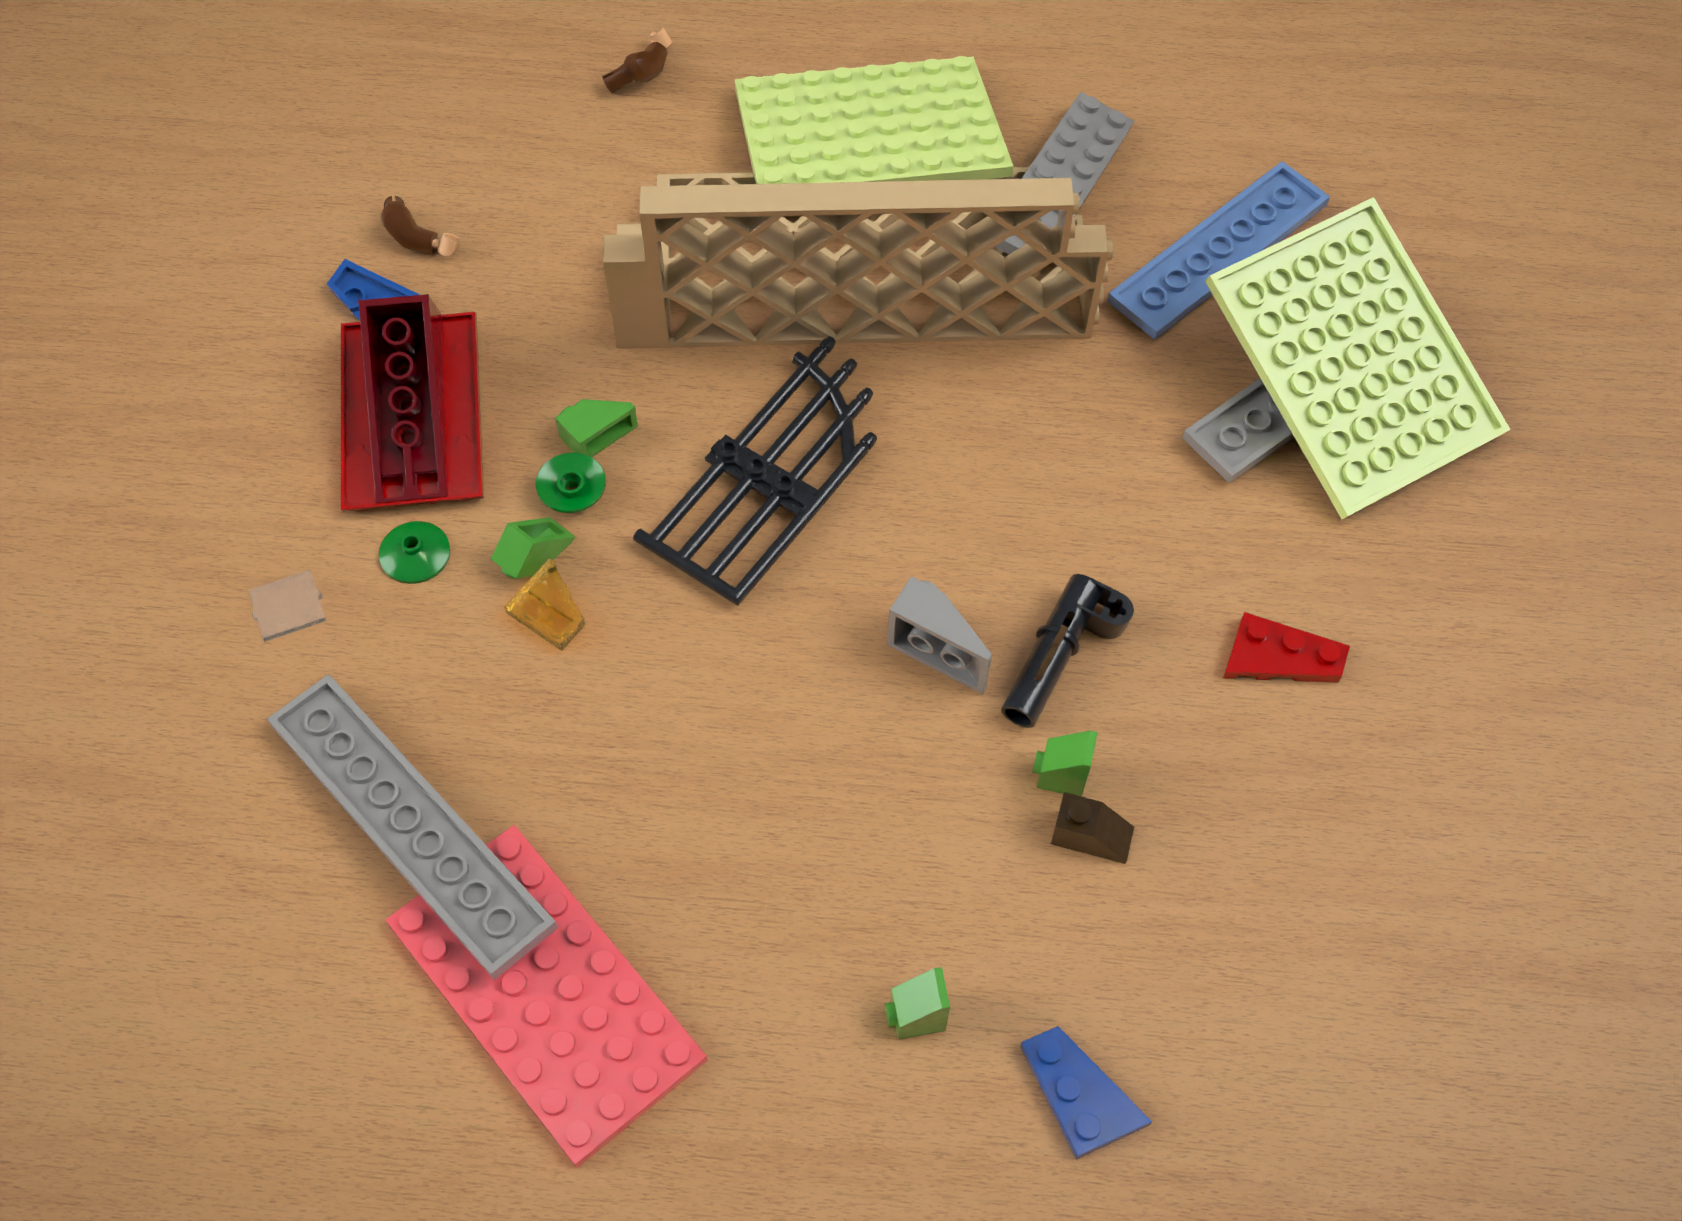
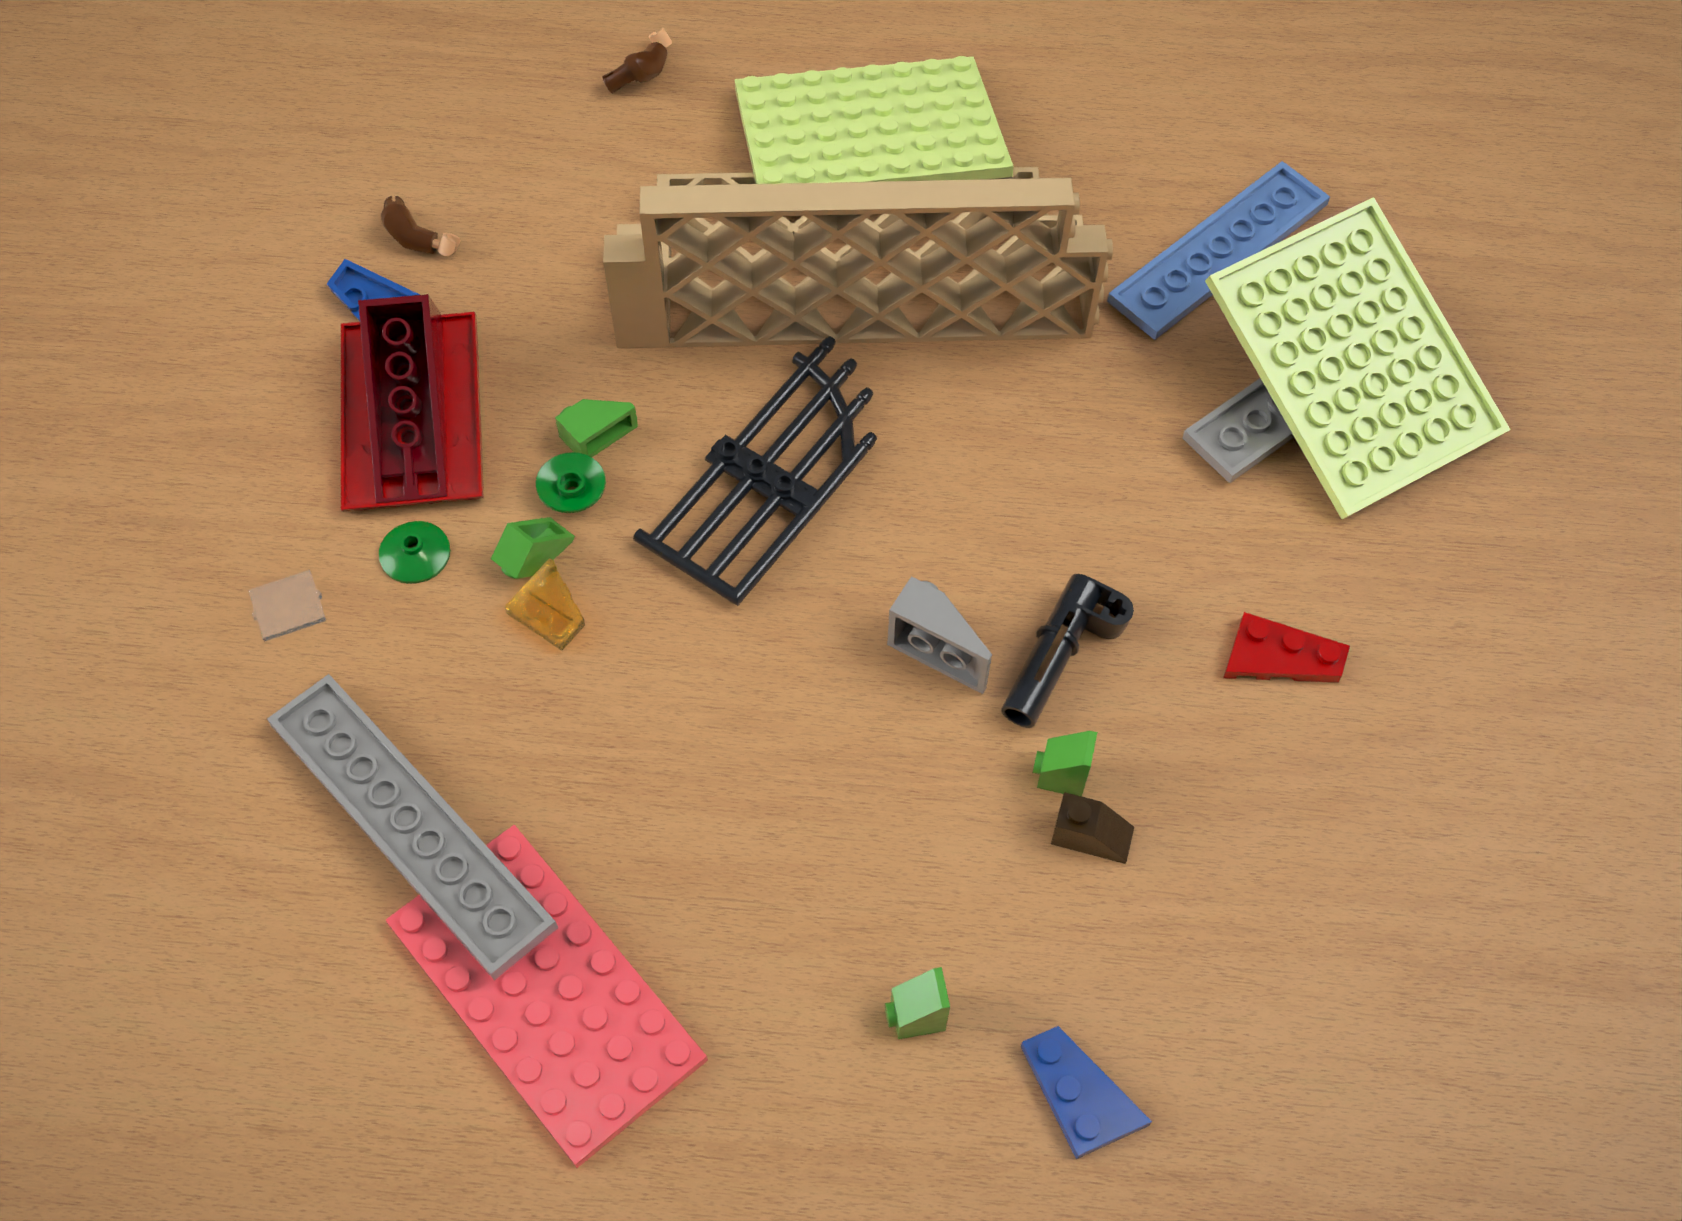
light grey plate [994,92,1134,272] -> none

